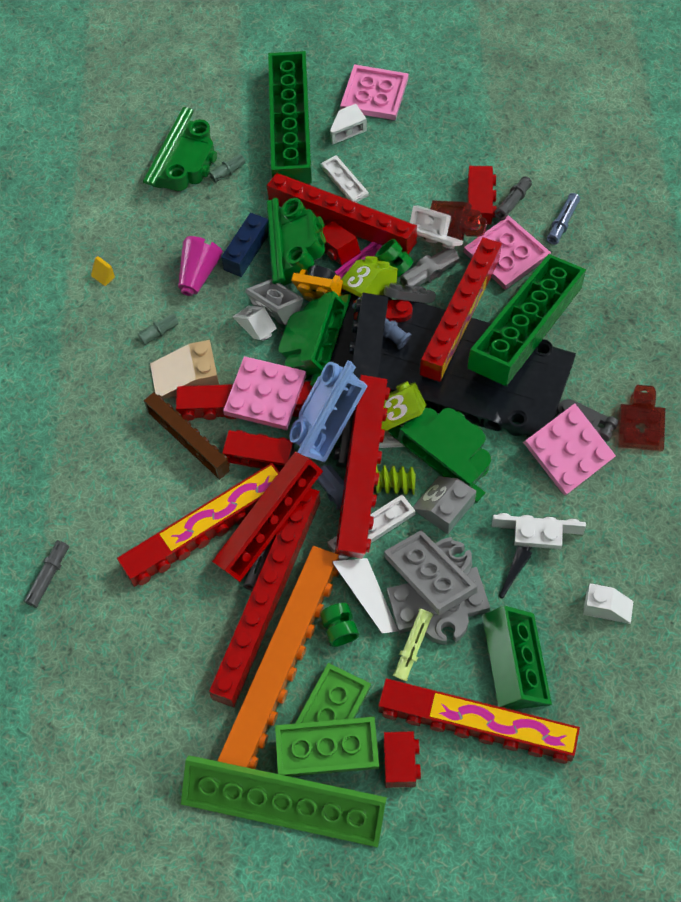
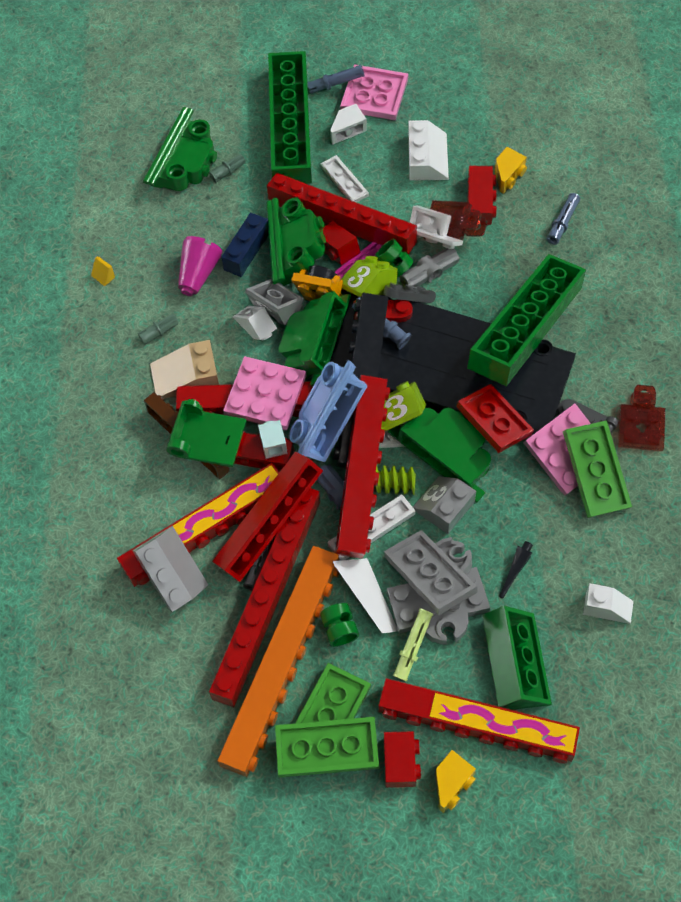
dark grey pin [24,540,70,608] -> none
bright green plate [181,755,387,847] -> none
red brick [420,237,502,382] -> none
bright pink plate [464,215,551,290] -> none
white bracket [491,513,586,549] -> none
dark grey pin [495,176,532,220] -> none
none -> light grey slope [132,526,208,612]
none -> green door [166,399,247,467]
none -> light aqua brick [258,420,287,459]
none -> sand blue pin [307,64,365,94]
none -> white slope [408,120,449,180]
none -> yellow slope [435,750,476,813]
none -> red plate [456,384,534,453]
none -> yellow slope [495,147,527,194]
none -> bright green plate [563,420,632,518]

